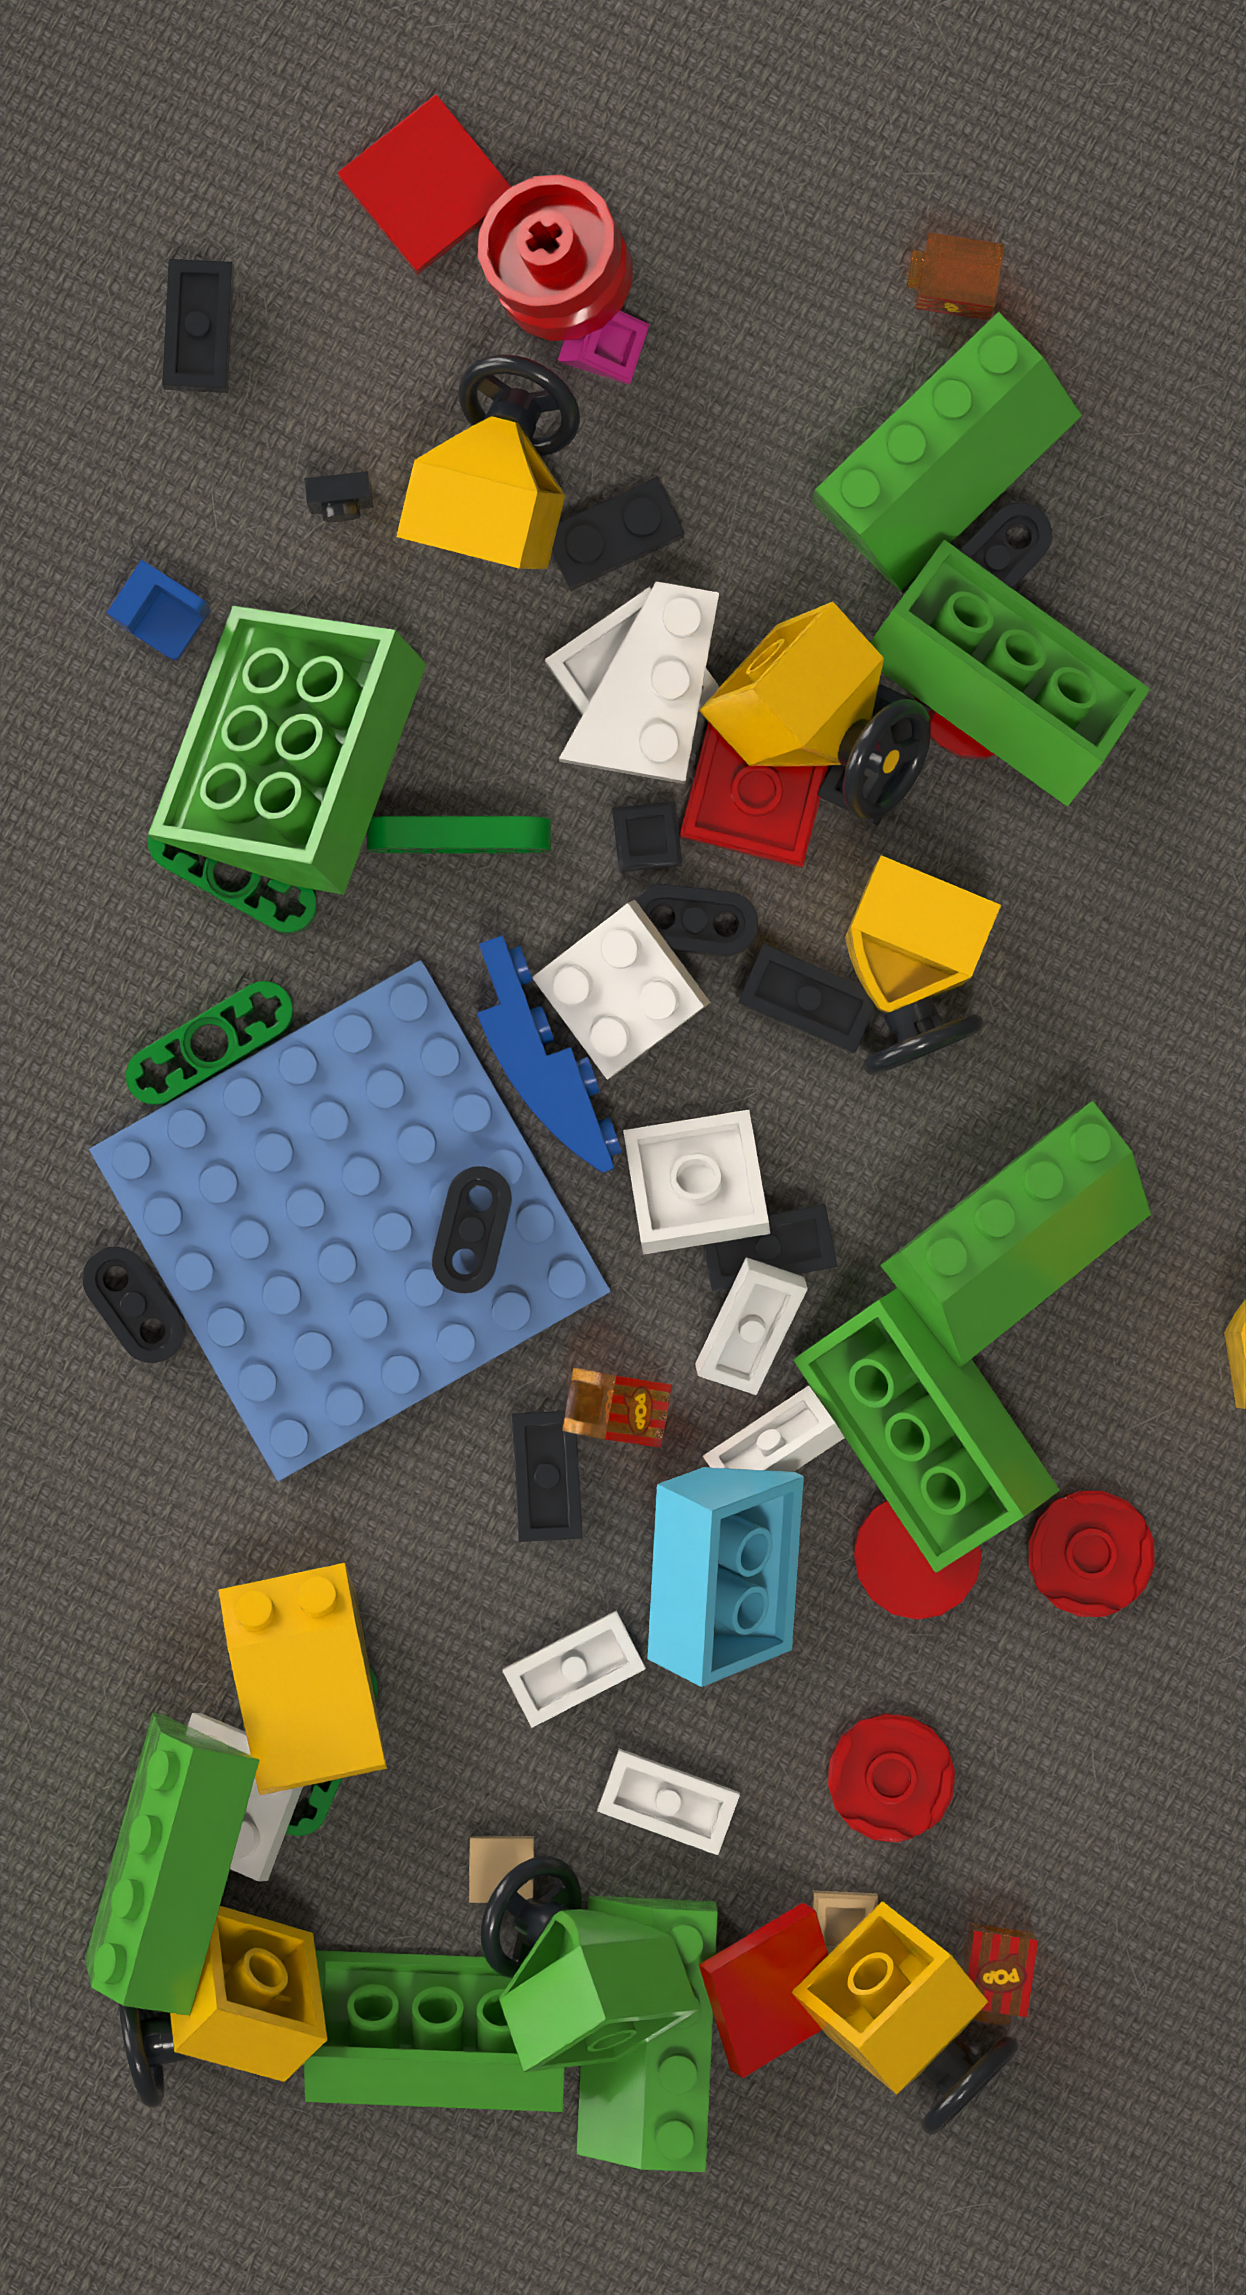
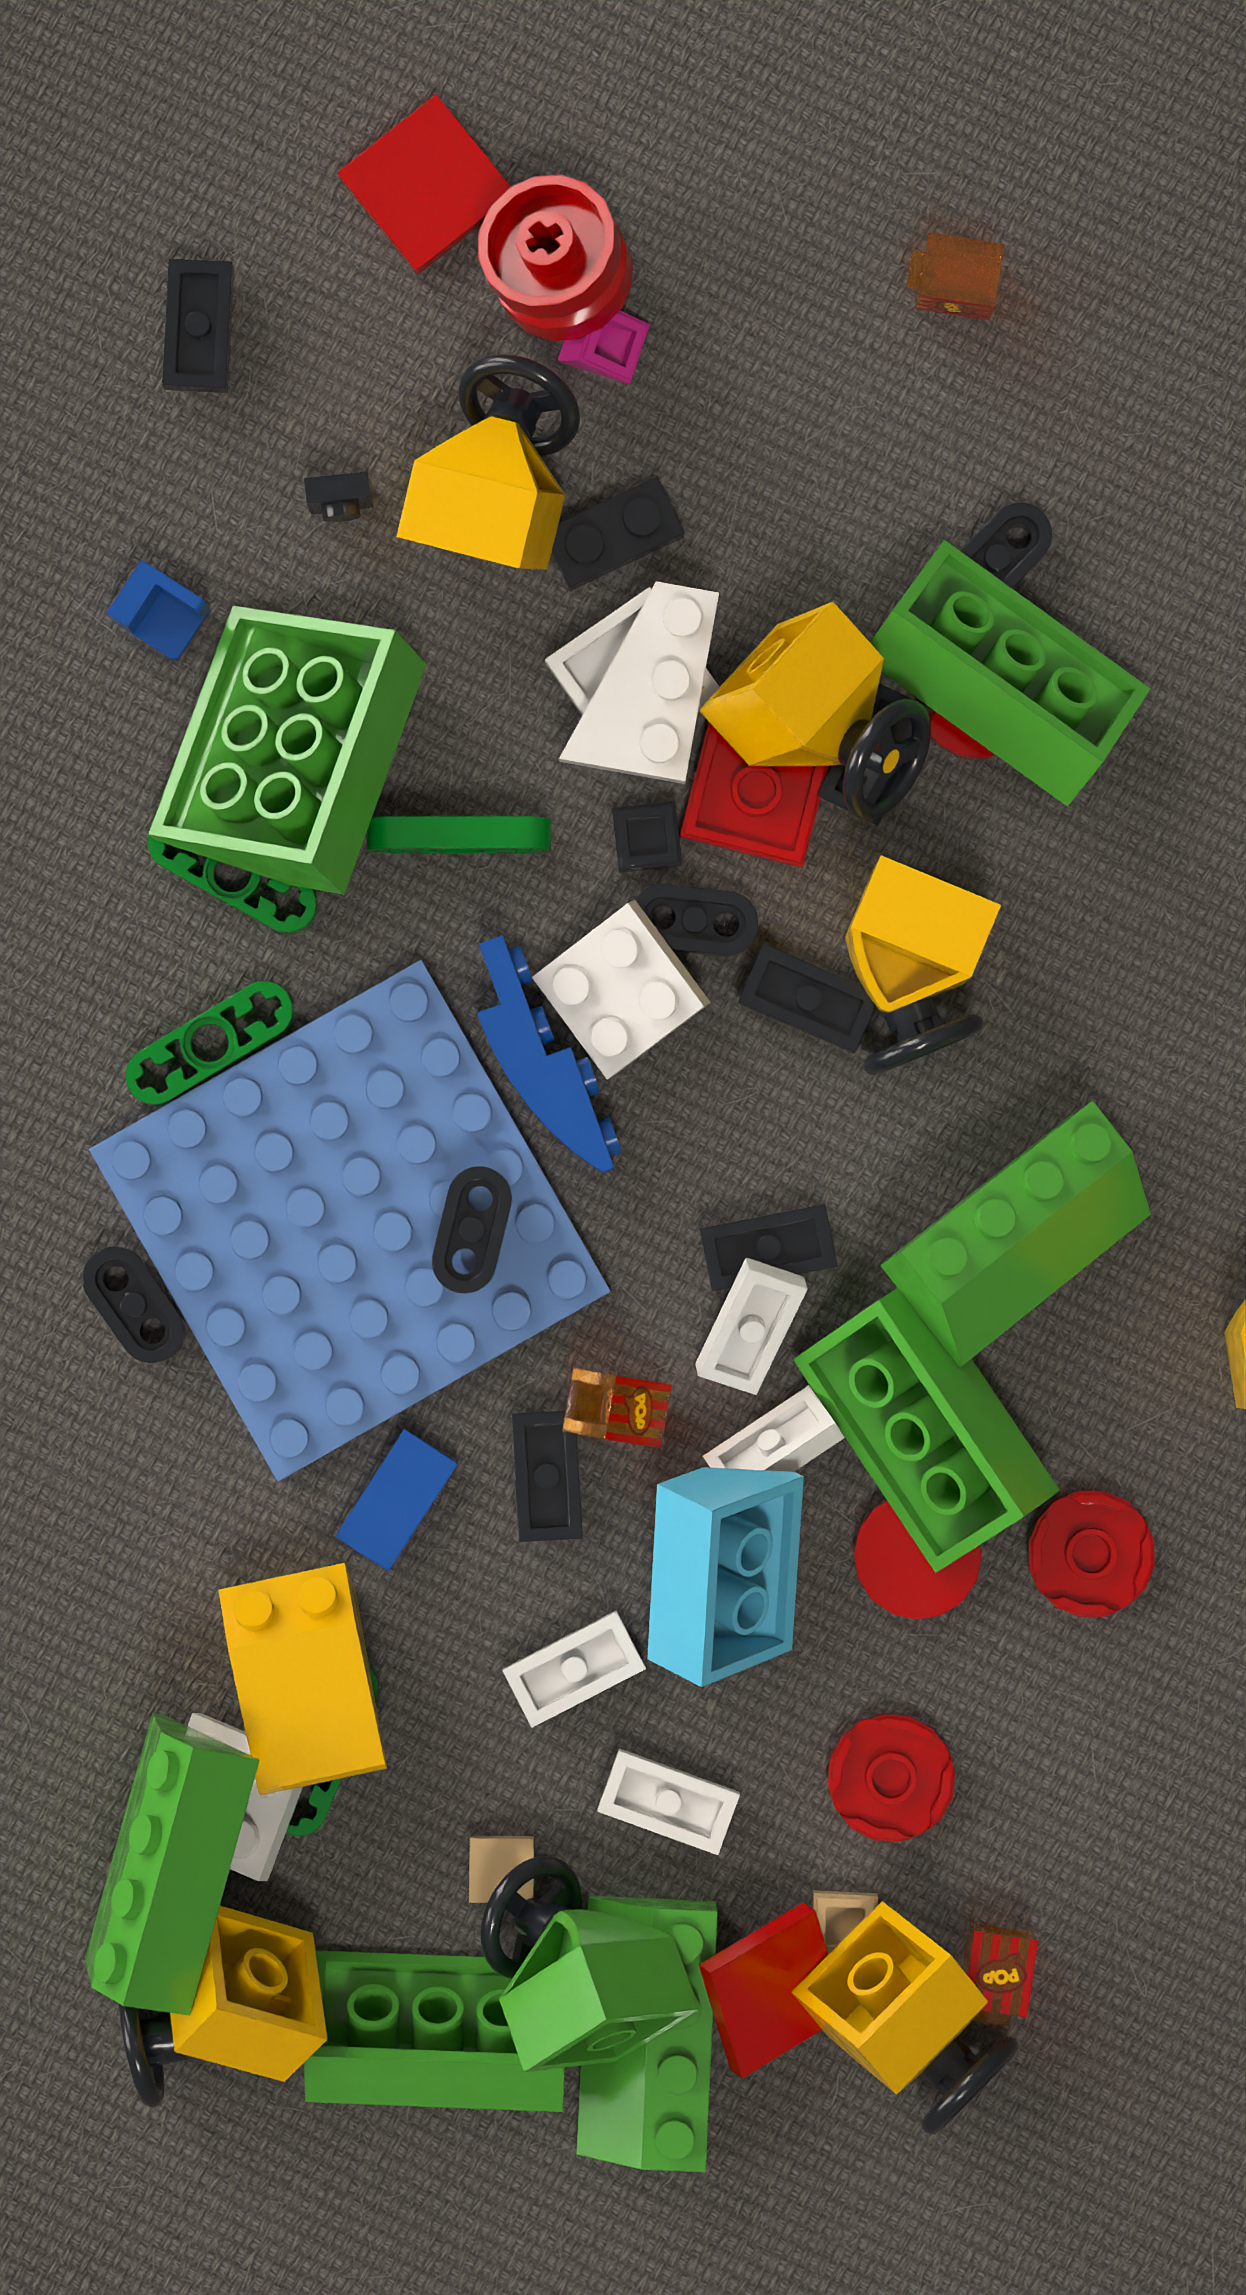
white plate [623,1110,770,1255] -> none
bright green slope [812,312,1082,593] -> none
none -> blue tile [335,1429,458,1571]

